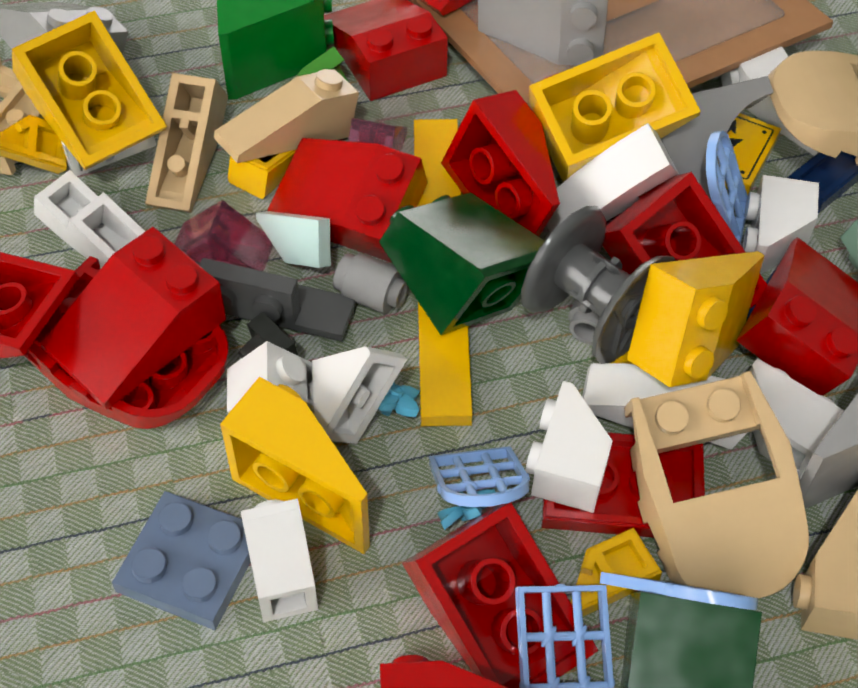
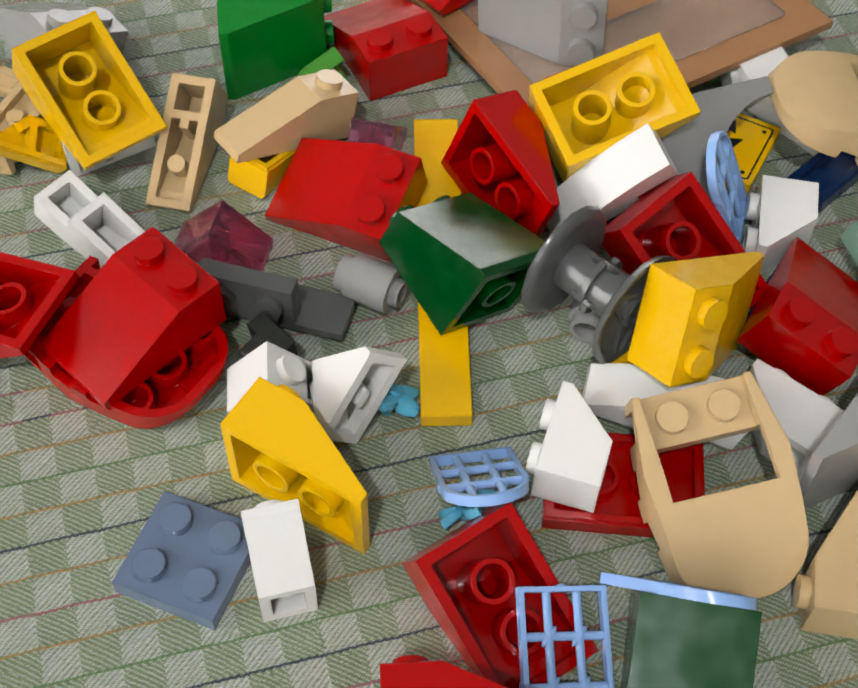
light aqua tile [256,211,331,268] -> none
yellow tile [570,528,662,617] -> none

